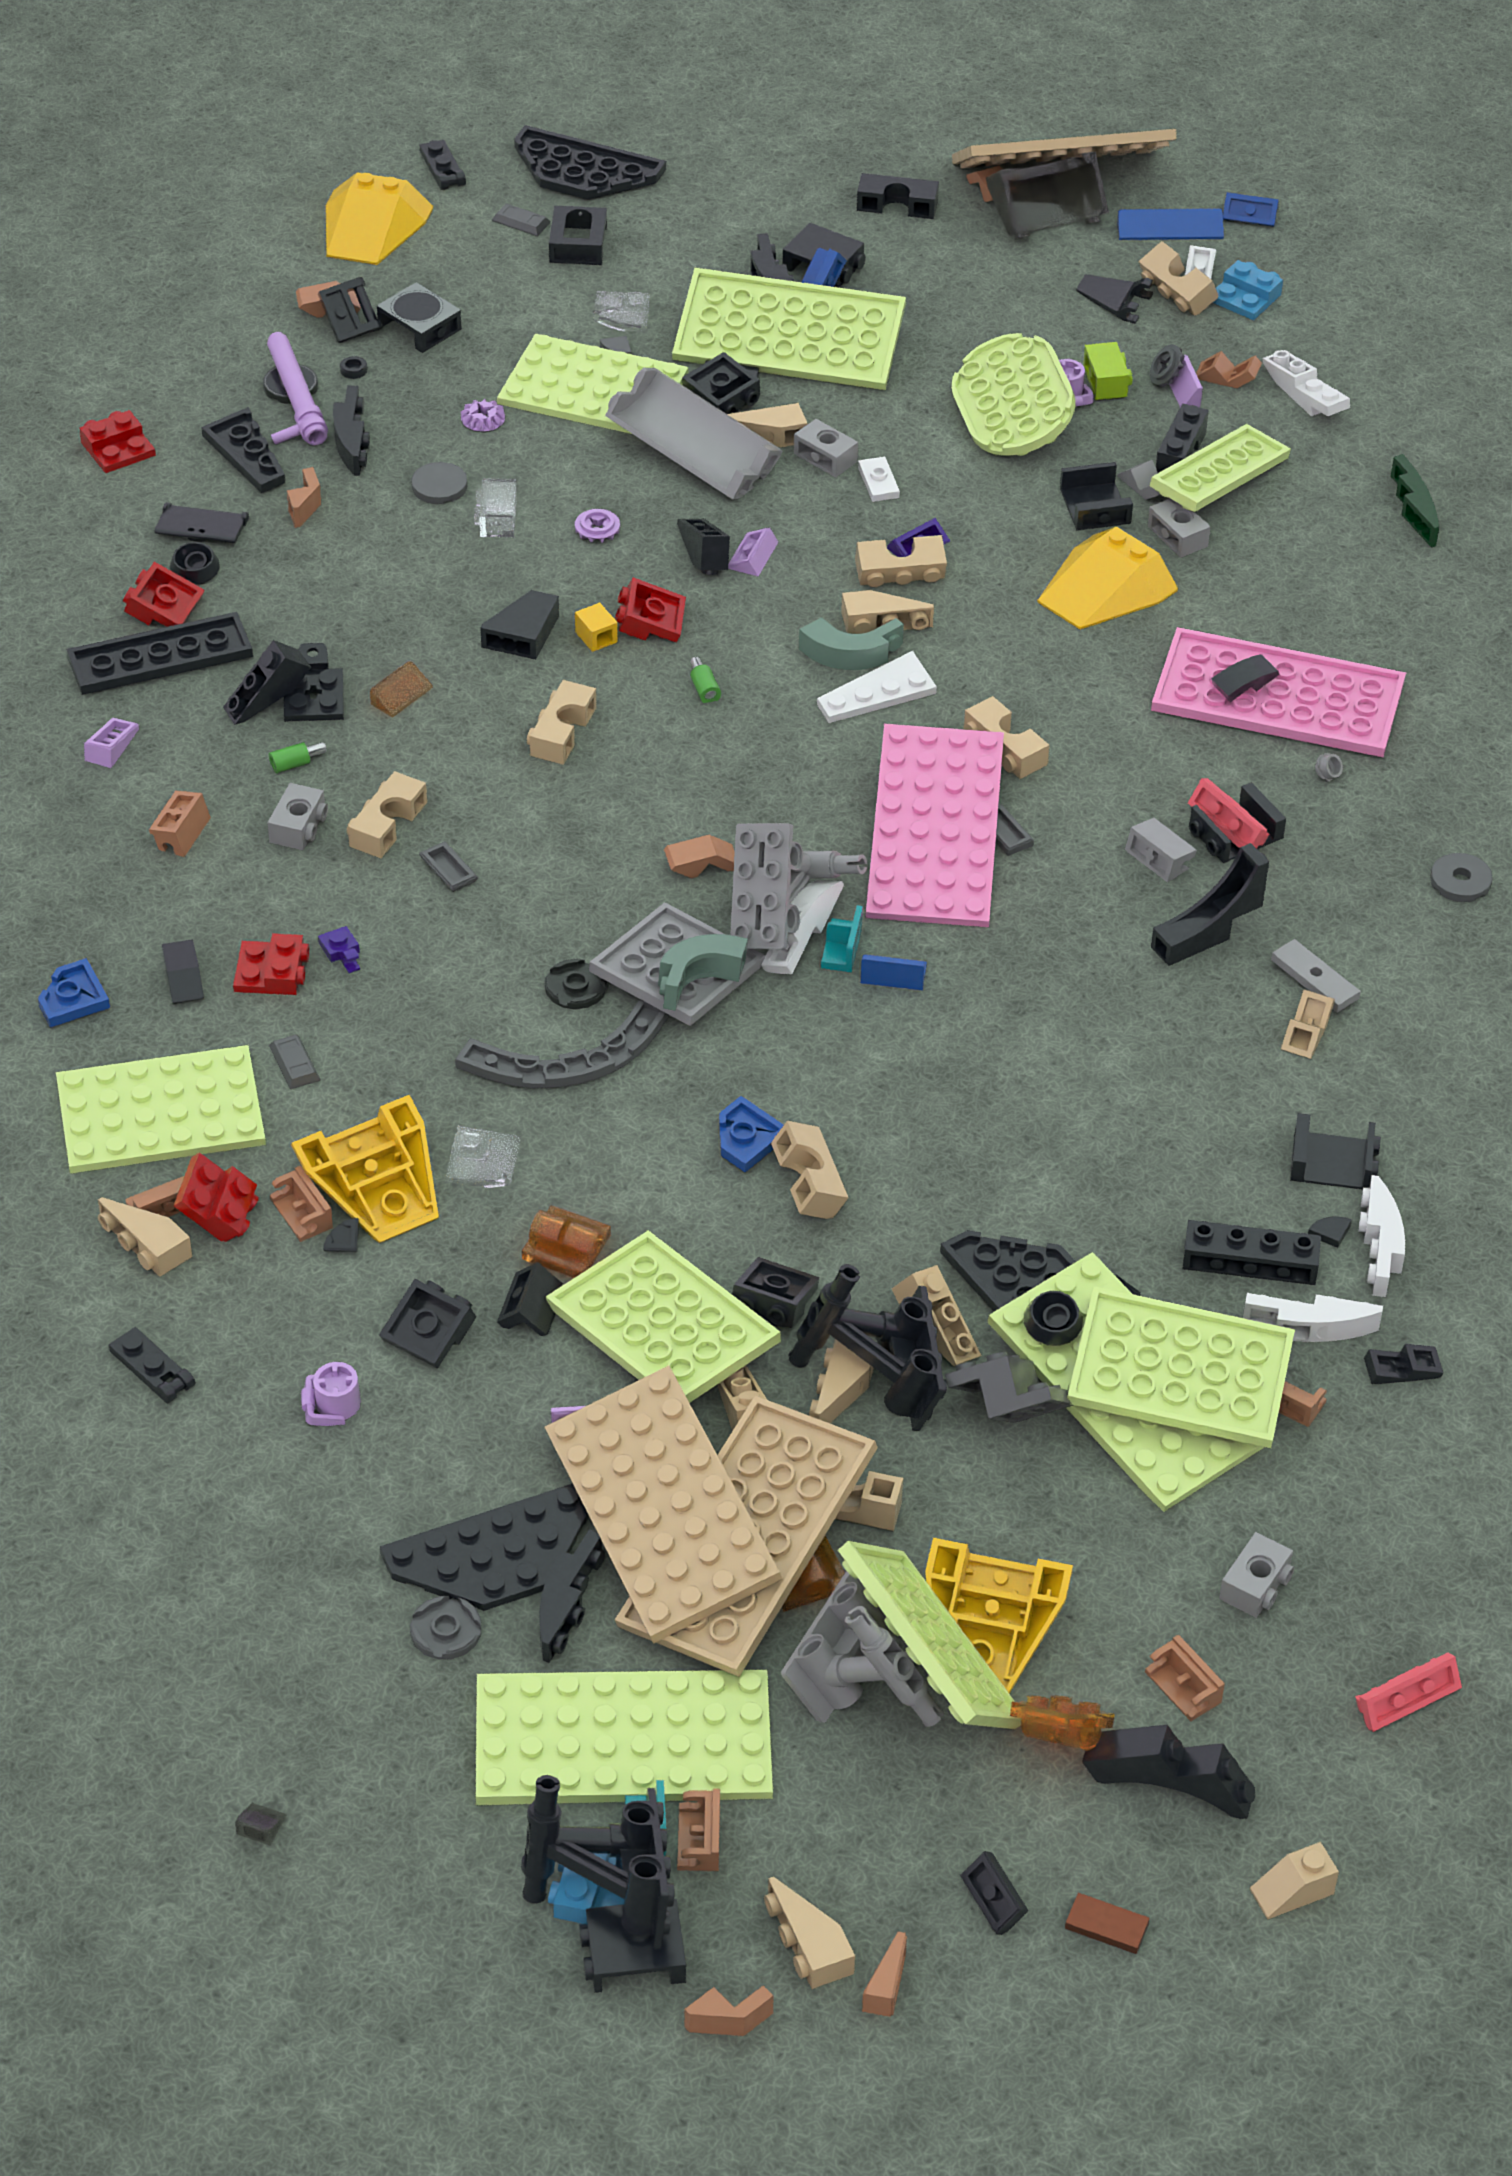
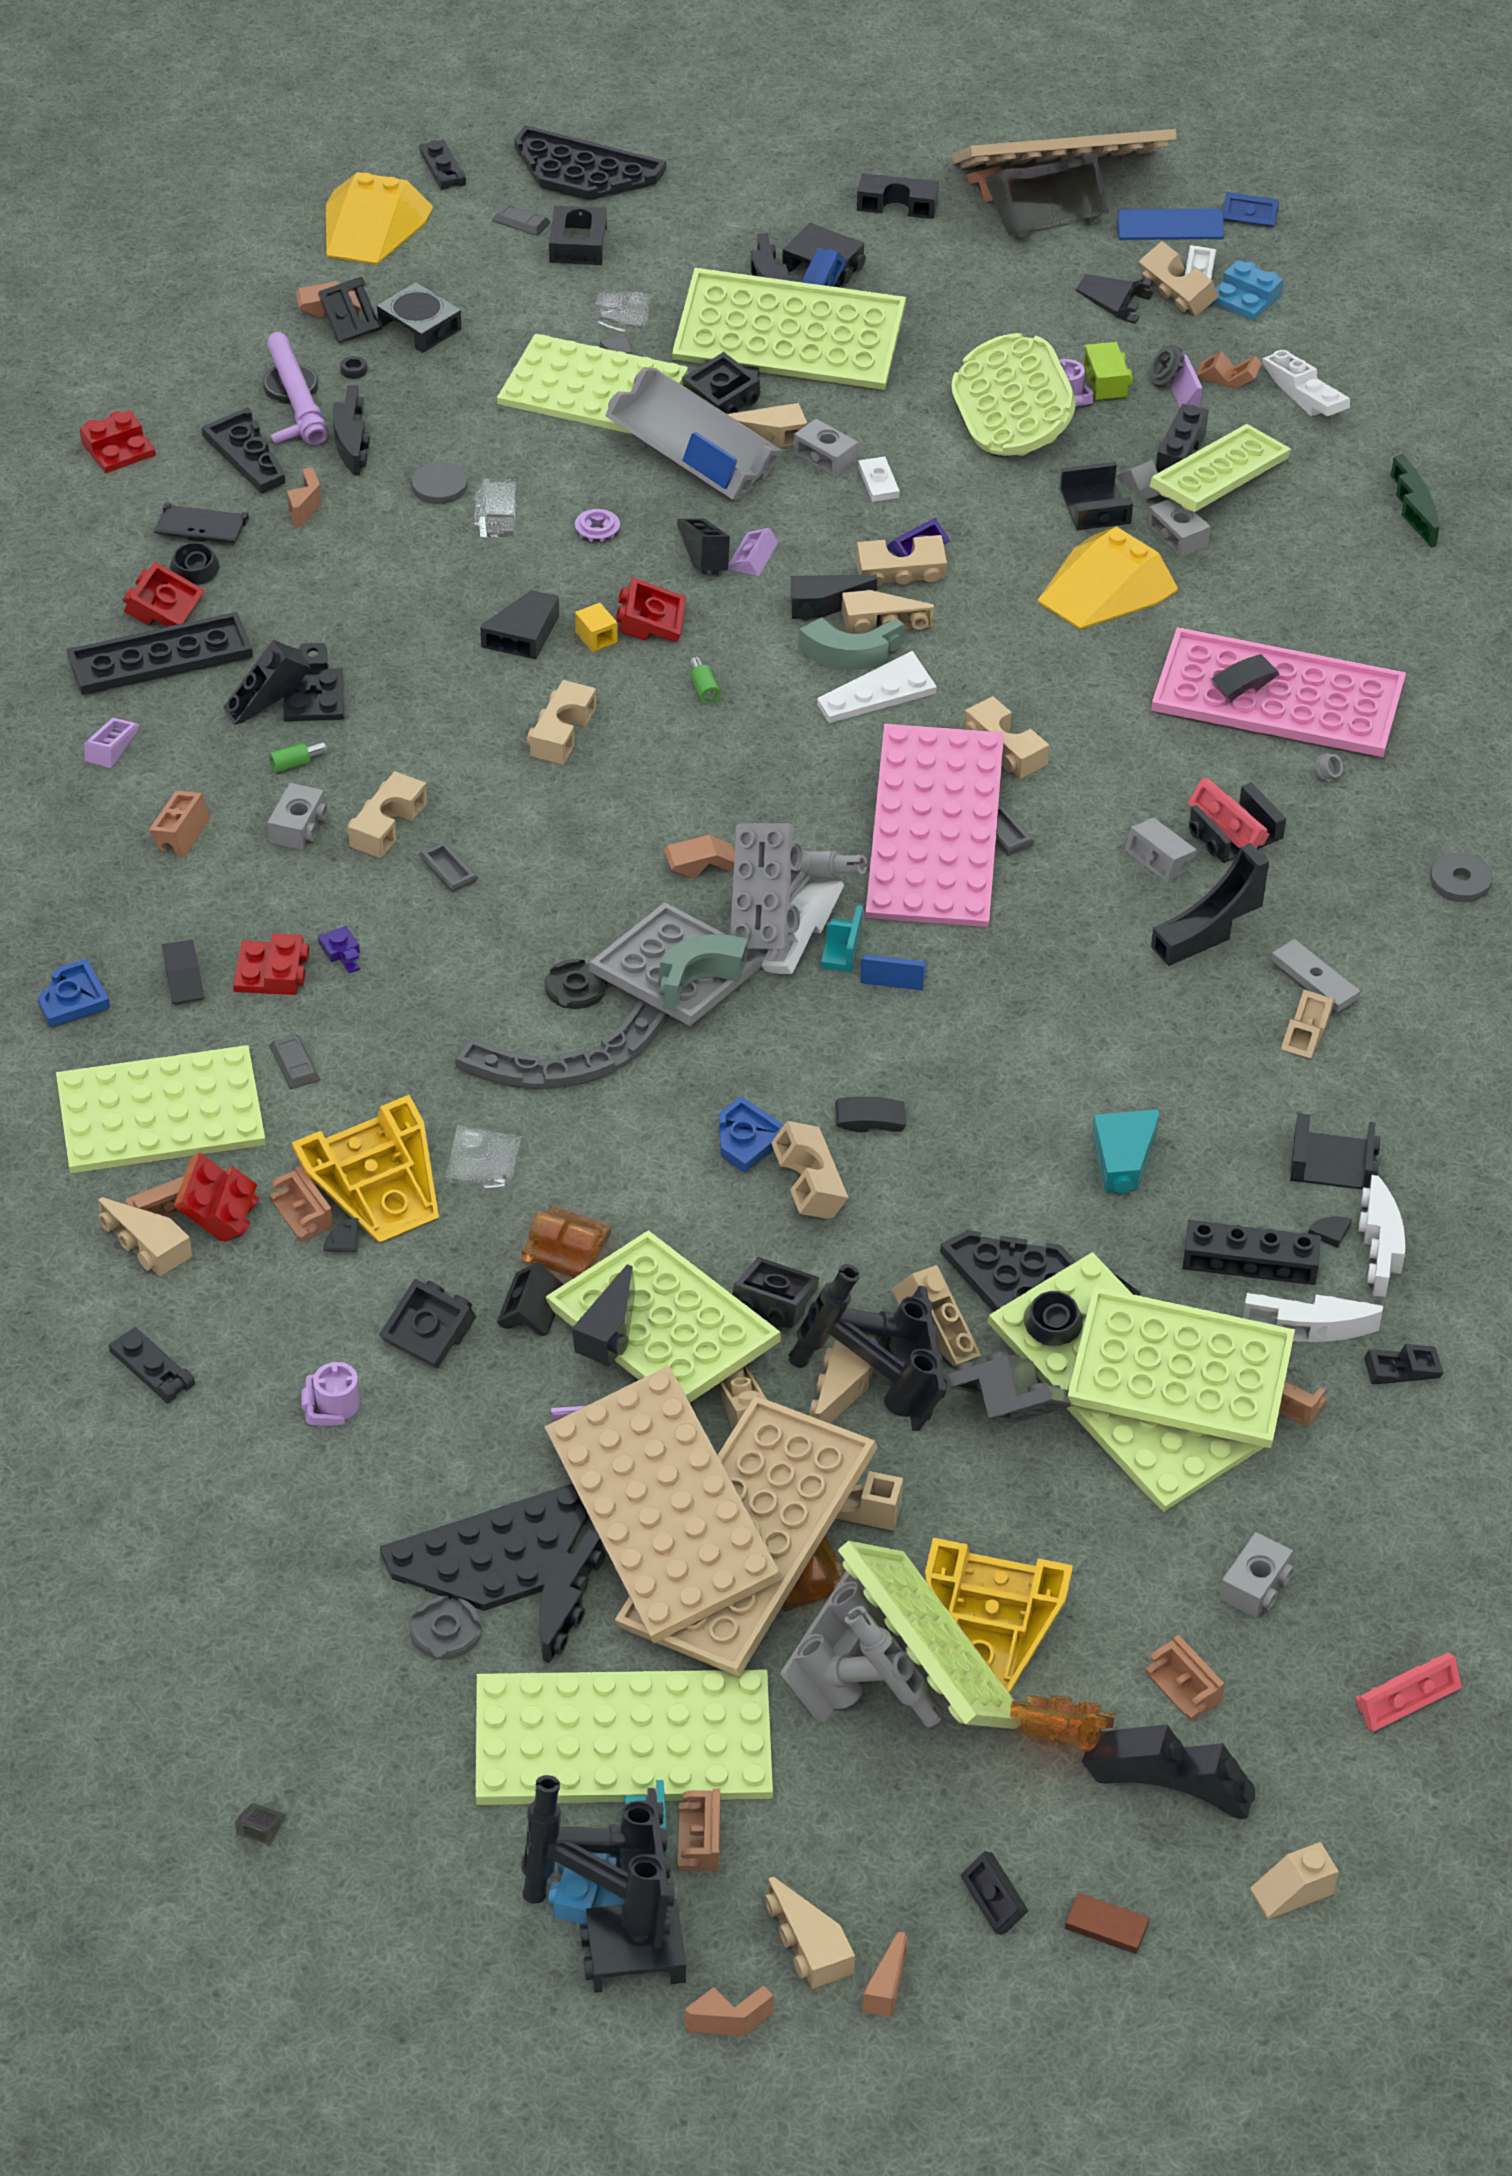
clear orange slope [370,661,433,718] -> none
lavender gear [461,399,505,432] -> none
none -> black slope [572,1264,635,1366]
none -> blue panel [682,432,737,489]
none -> black slope [790,575,877,620]
none -> black slope [835,1097,906,1132]
none -> teal slope [1092,1109,1159,1194]

